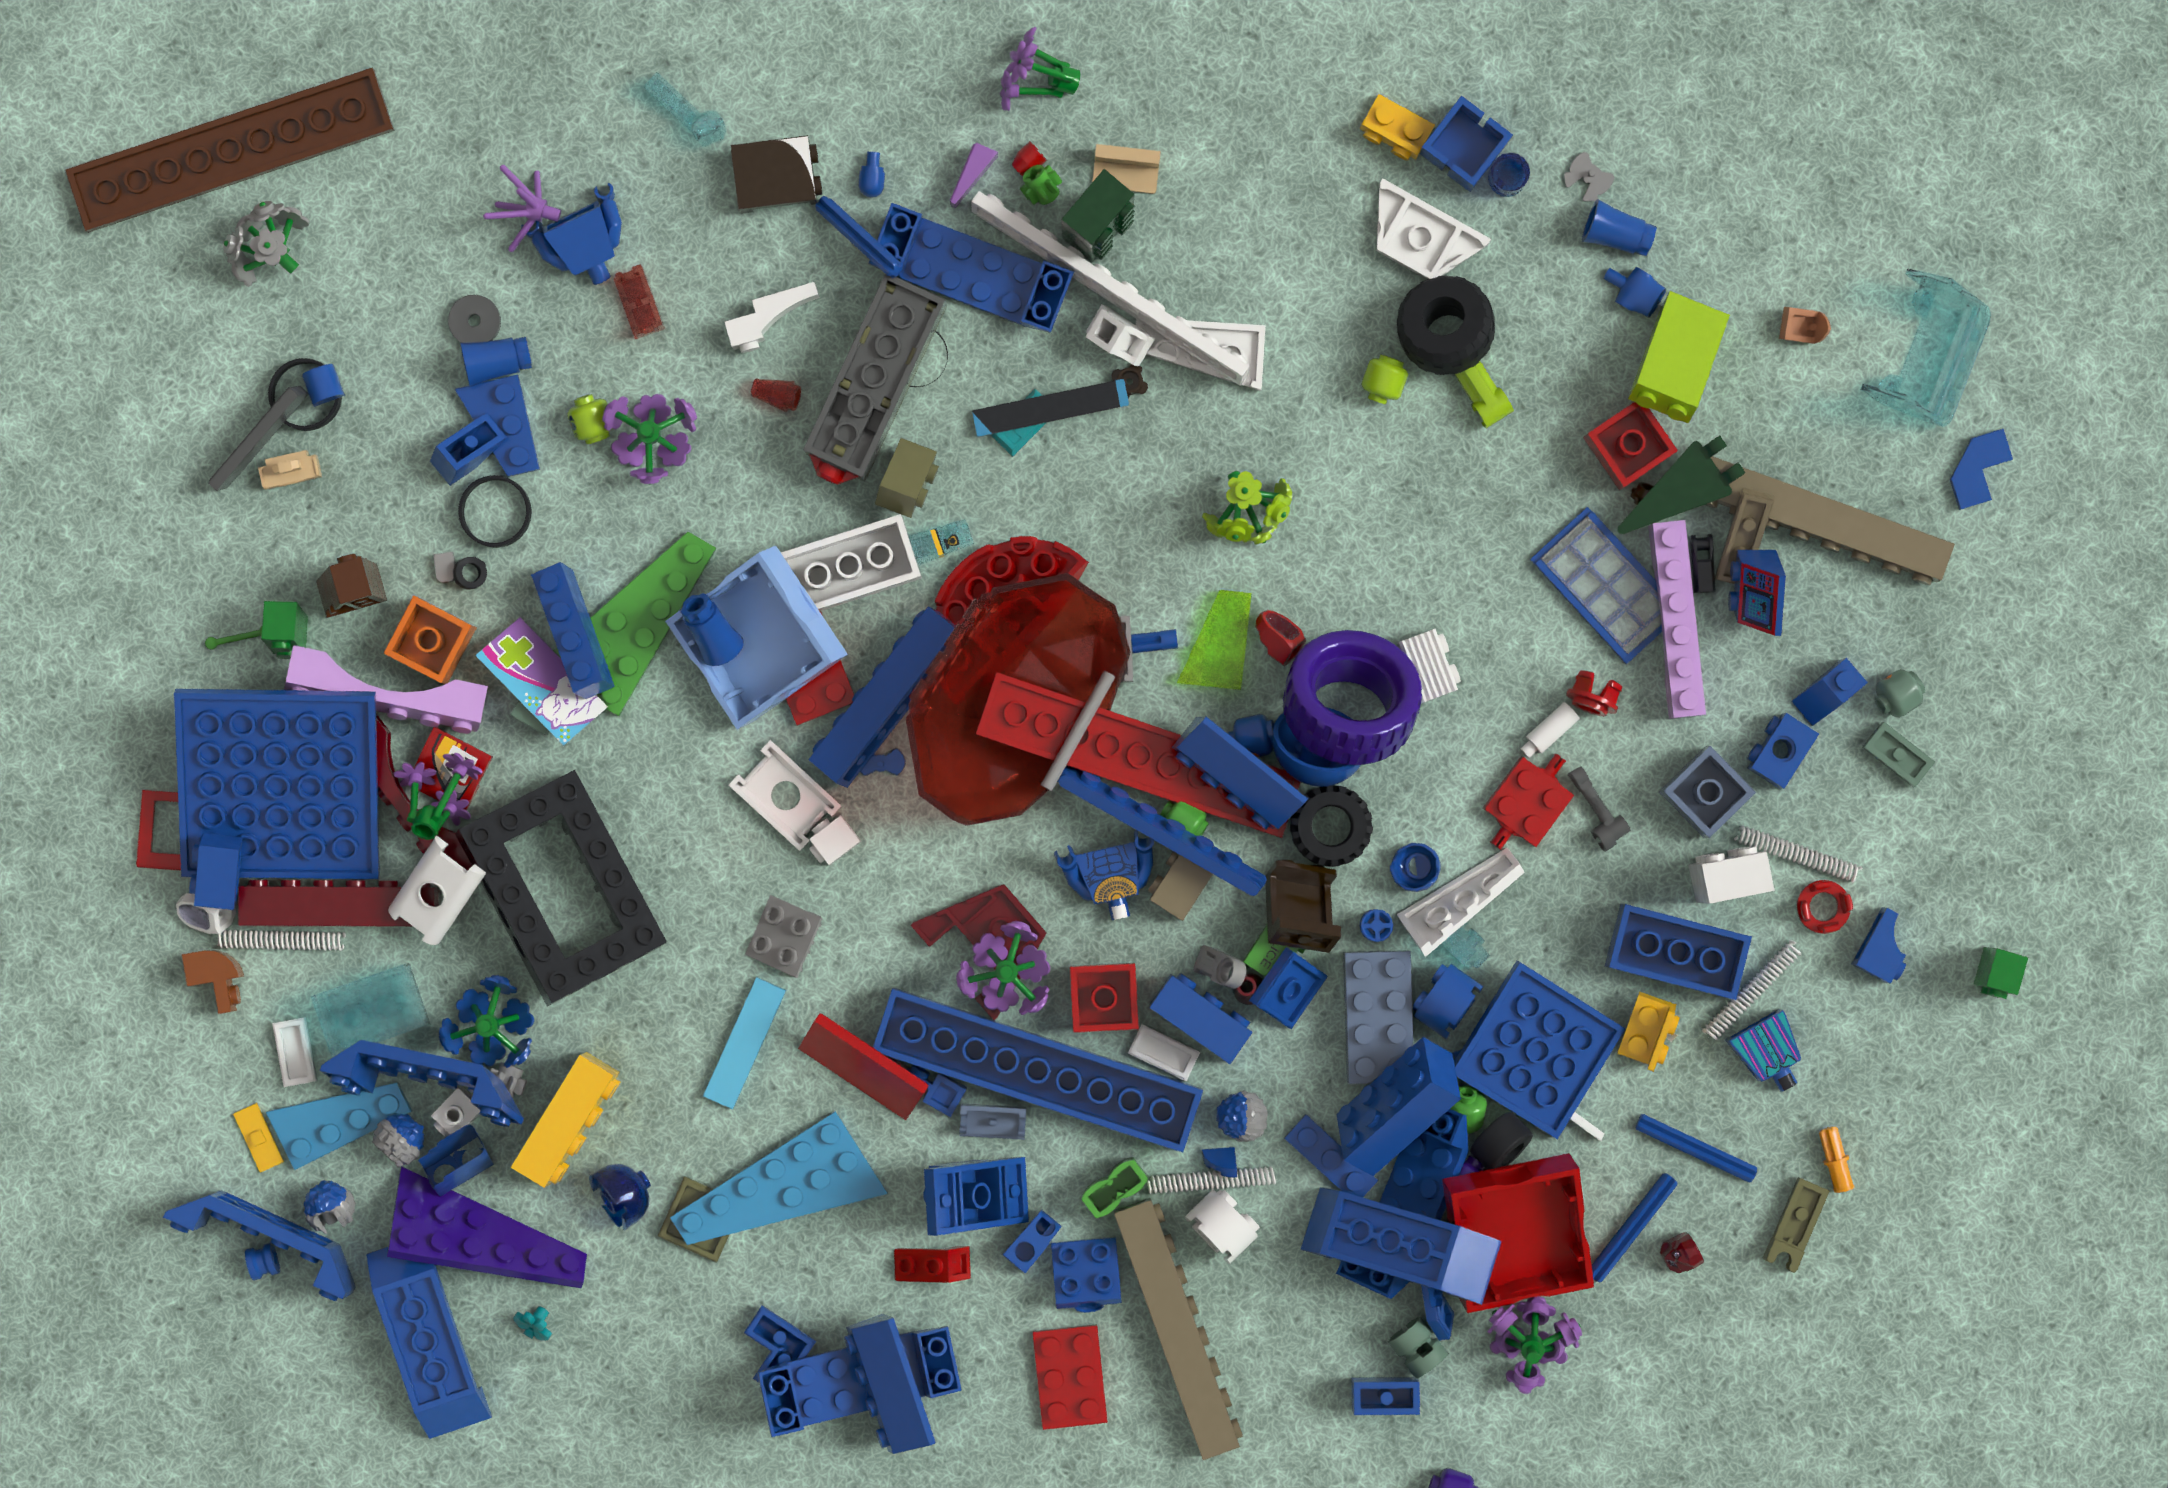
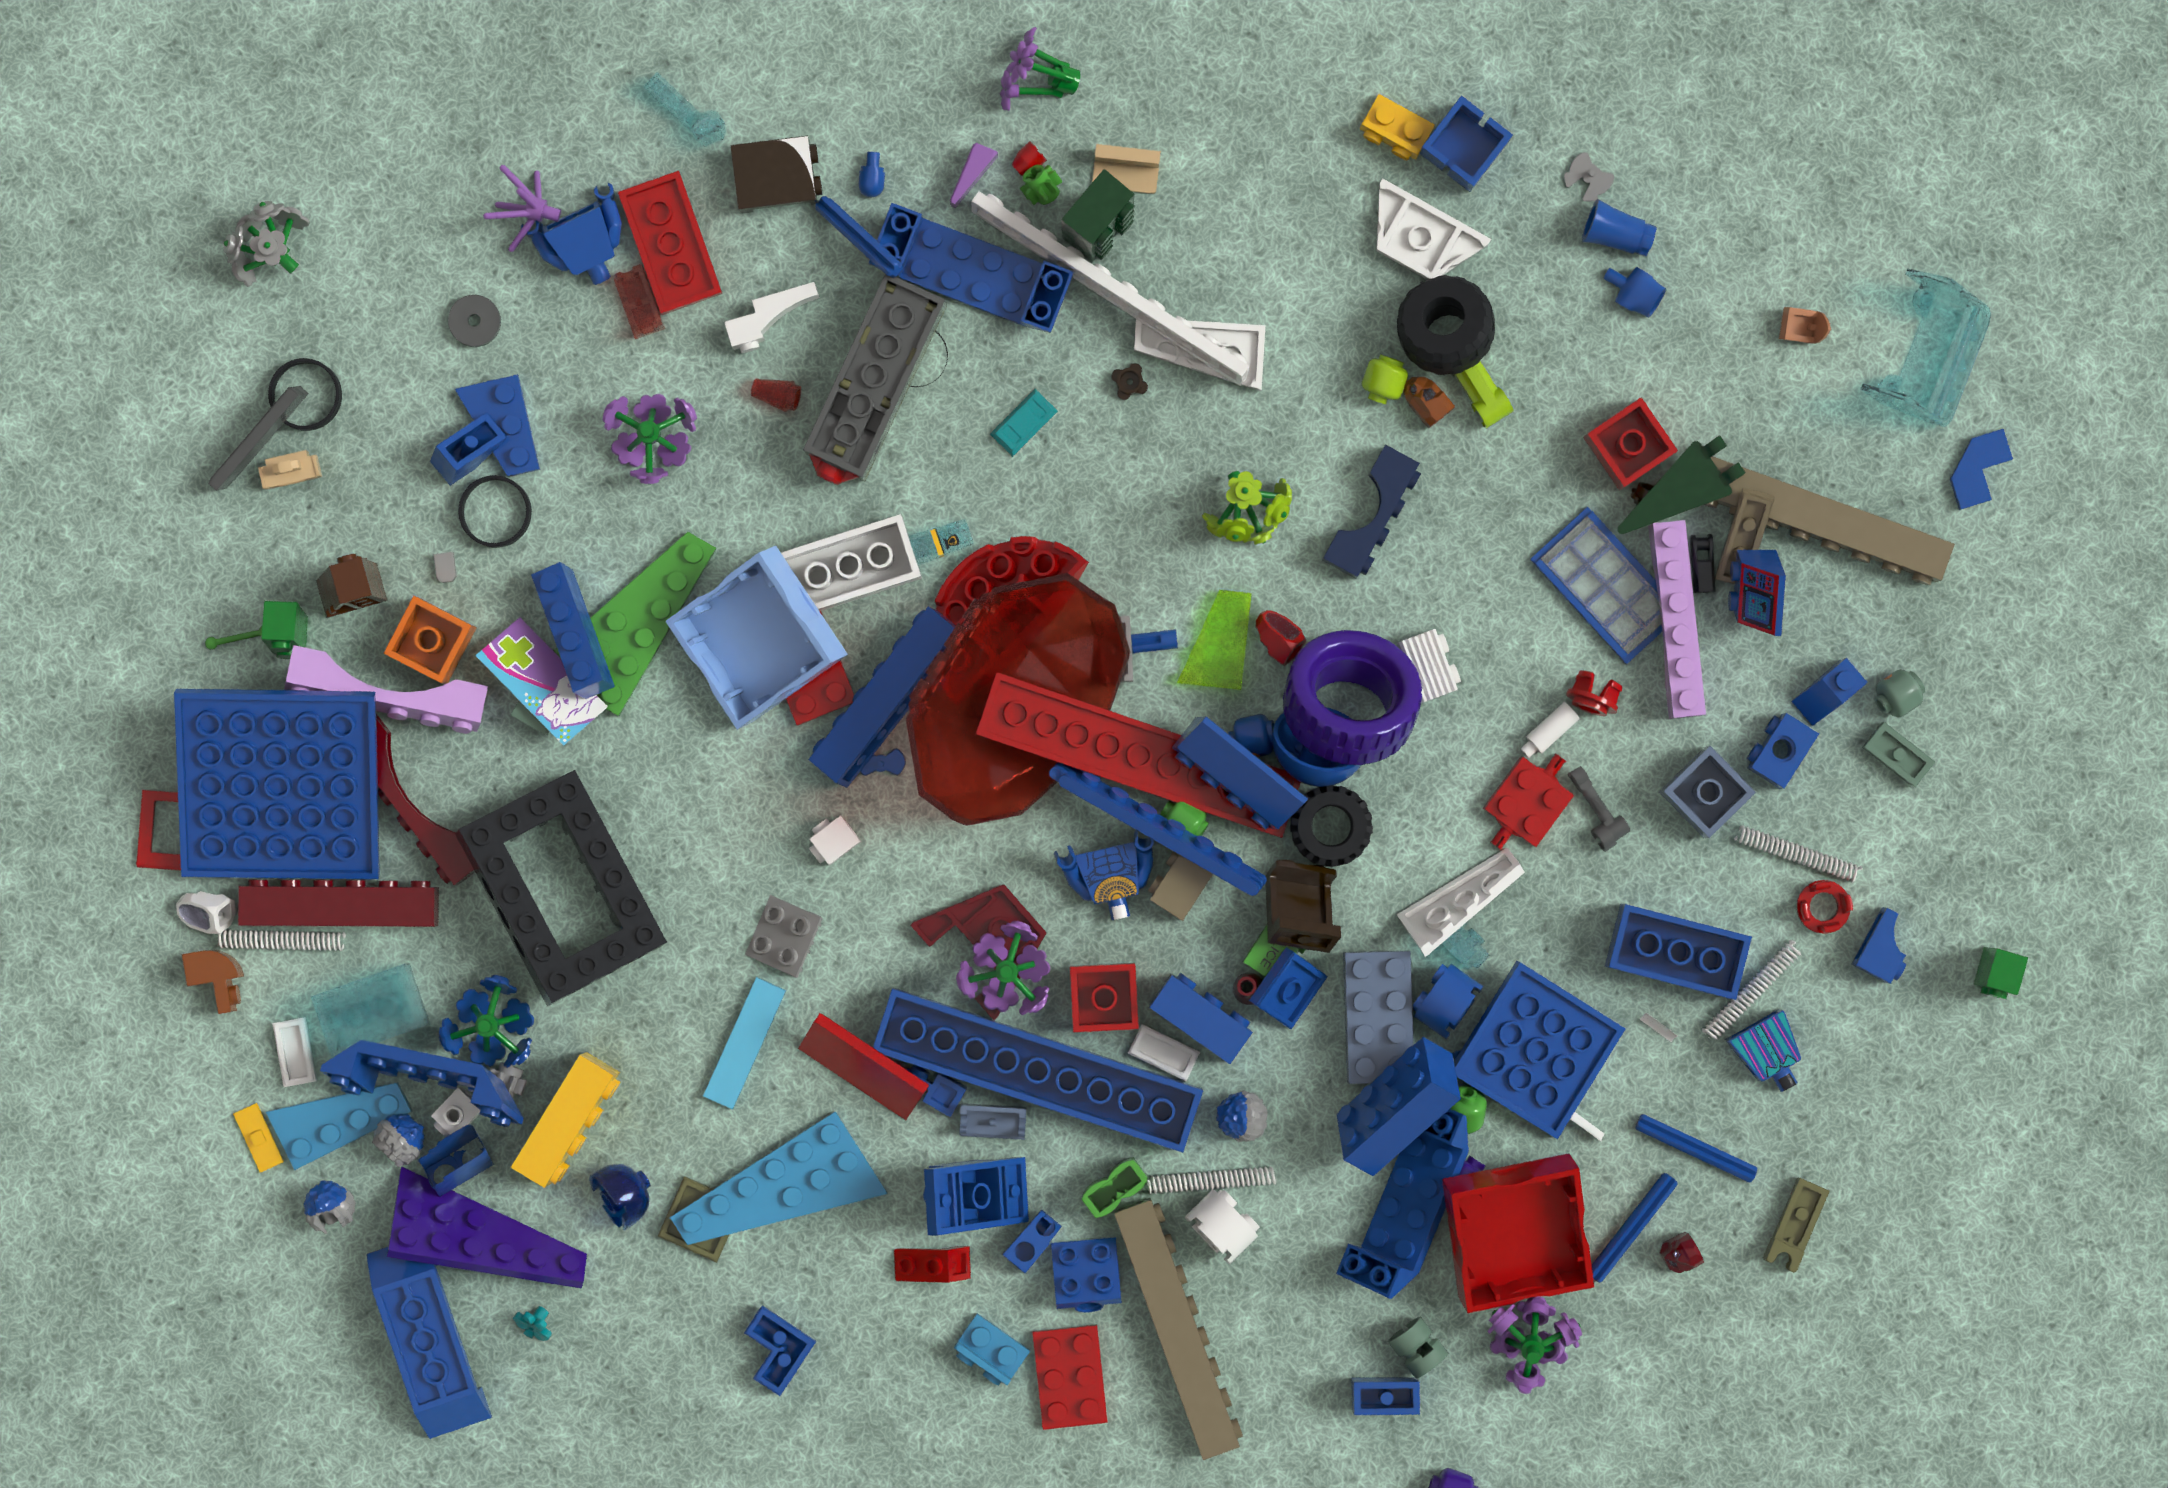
reddish brown plate [65,67,395,233] -> none
blue slope [163,1190,356,1301] -> none
blue brick [189,833,243,910] -> none
blue wheel [245,1243,280,1281] -> none
blue brick [302,364,345,407] -> none
white piece [388,835,486,945] -> none
plant [394,753,483,840] -> none
slope [414,727,493,810] -> none
black piece [453,557,487,589] -> none
blue plant [460,337,532,387] -> none
lime head [567,394,613,444] -> none
blue plant [681,593,744,666] -> none
white piece [729,740,841,851] -> none
blue slope [757,1326,962,1437] -> none
blue slope [844,1314,936,1454] -> none
olive brick [875,438,939,518] -> none
black sticker [972,379,1129,437] -> none
light grey bar [1041,671,1115,791] -> none
white brick [1086,304,1155,366] -> none
light grey piece [1193,945,1246,989] -> none
blue tile [1202,1147,1237,1178] -> none
blue plate [1284,1114,1378,1197] -> none
blue slope [1301,1187,1501,1305] -> none
blue wheel [1359,909,1393,942] -> none
blue hair [1390,843,1441,892] -> none
blue tile [1421,1285,1454,1341] -> none
black tyre [1470,1112,1533,1170] -> none
clear blue piece [1488,153,1530,197] -> none
yellow bracket [1617,991,1680,1072] -> none
lime brick [1628,291,1730,423] -> none
white brick [1688,847,1775,904] -> none
light orange axle [1819,1127,1854,1193] -> none
none -> red plate [618,171,723,315]
none -> dark azure bracket [954,1313,1030,1386]
none -> dark blue arch [1322,444,1421,579]
none -> dark orange rock [1404,377,1455,429]

